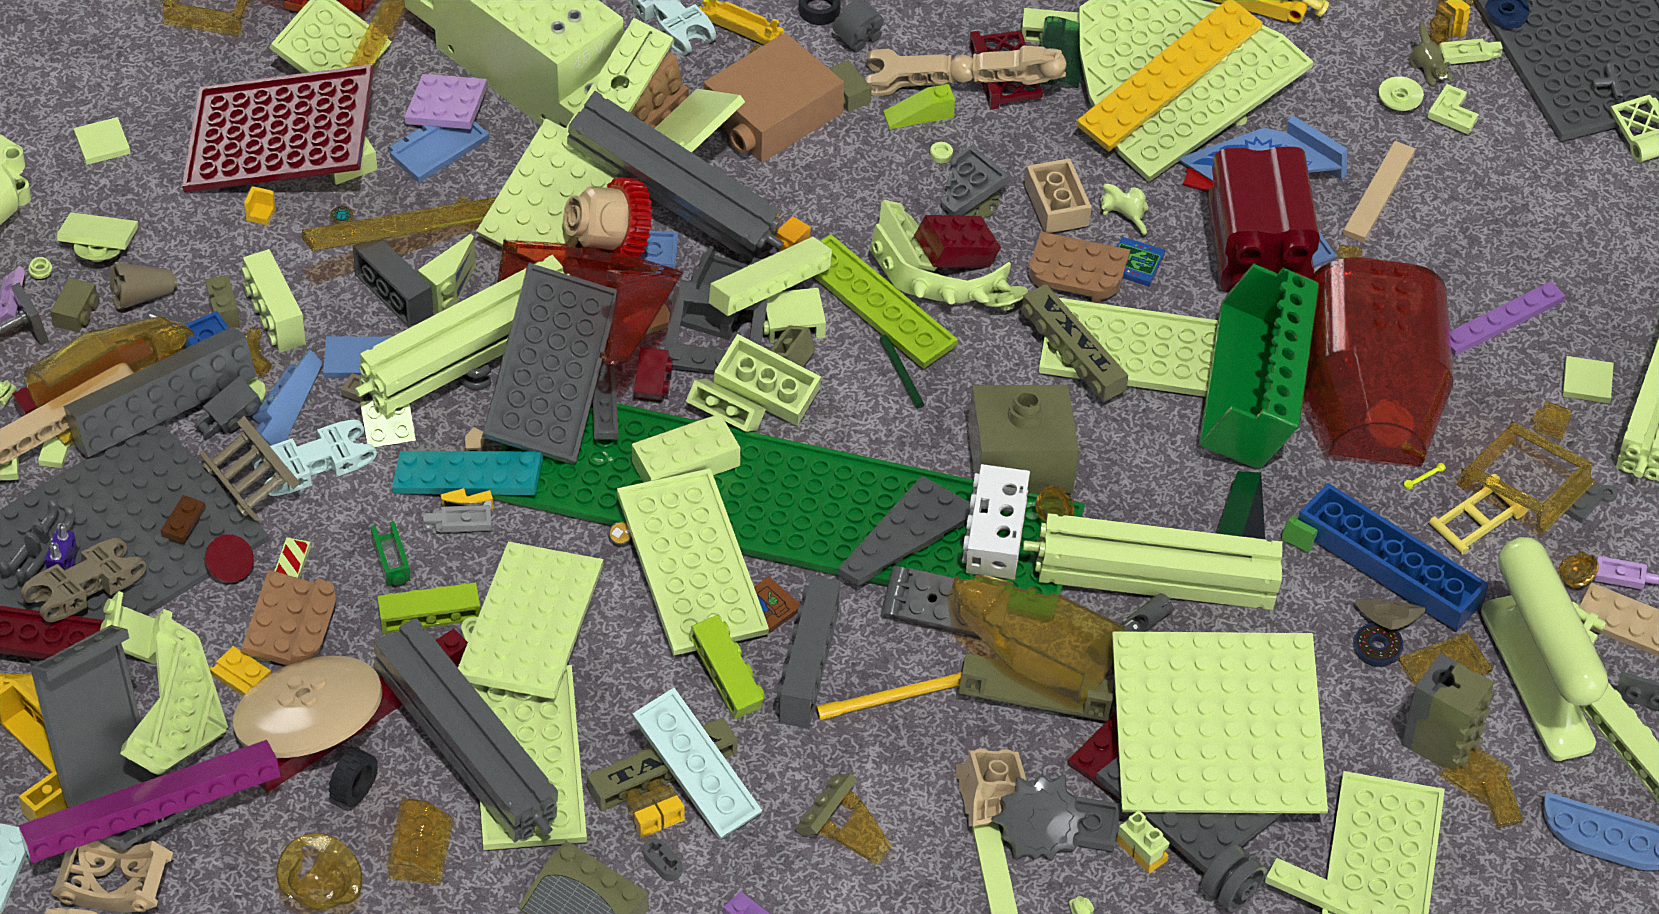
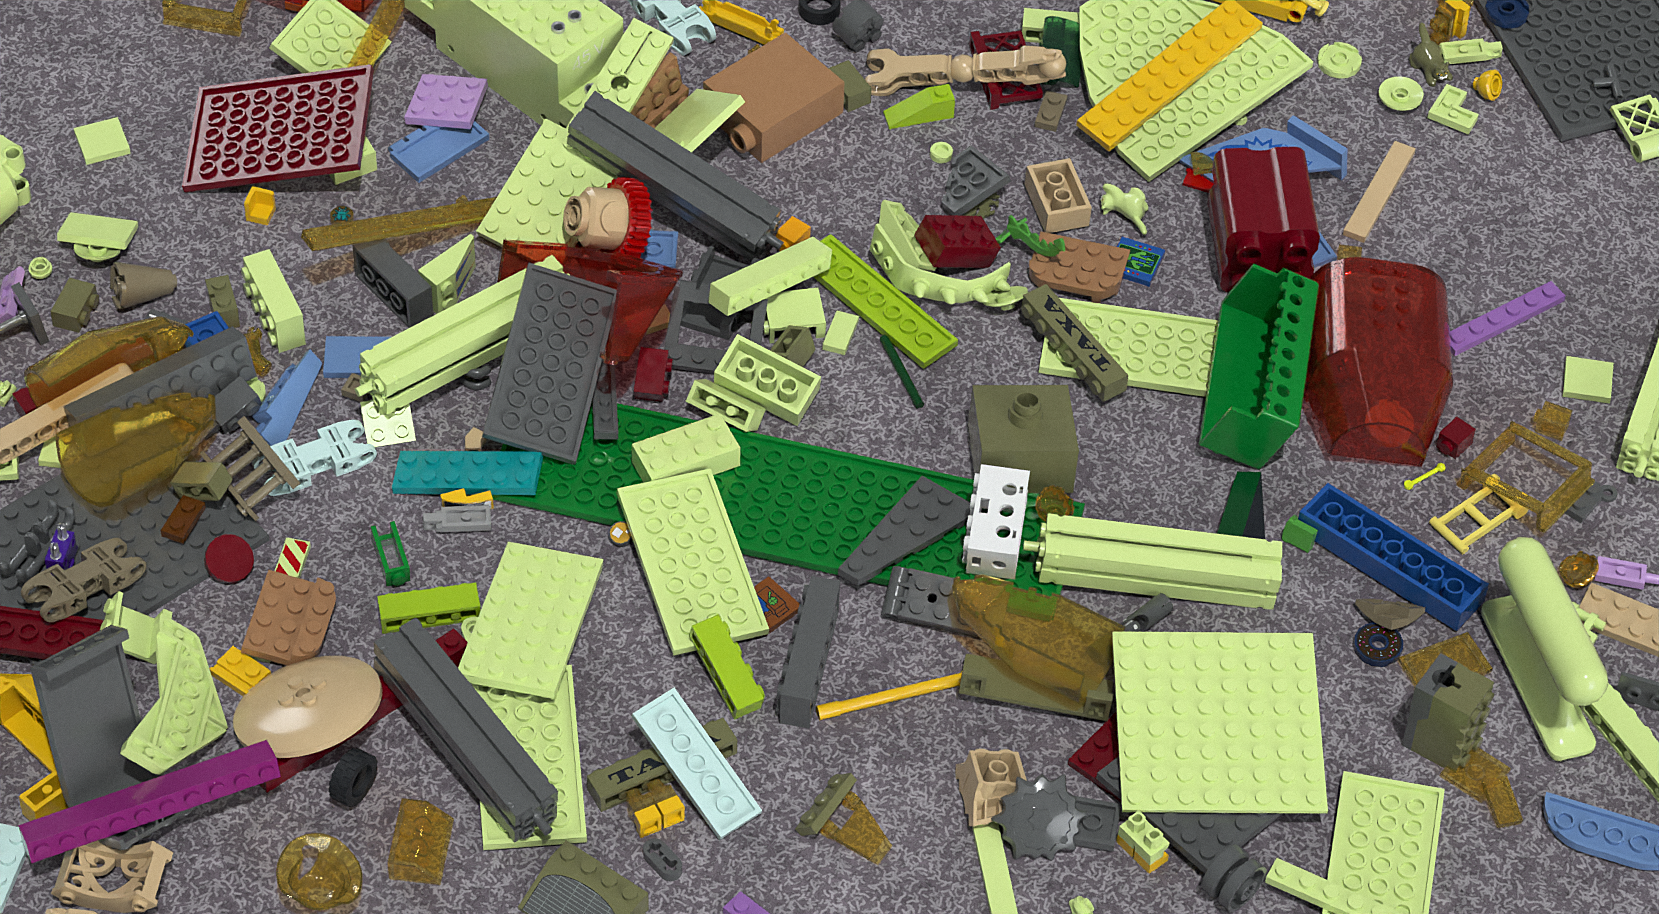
none -> clear yellow windscreen [56,392,216,508]
none -> olive brick [170,462,233,501]
none -> yellowish green tile [822,311,859,355]
none -> bright green piece [995,215,1065,257]
none -> dark tan plate [1035,90,1068,132]
none -> clear yellow tile [1191,152,1213,175]
none -> yellowish green tile [1317,42,1362,79]
none -> dark red brick [1436,416,1476,459]
none -> yellow brick [1473,70,1502,101]

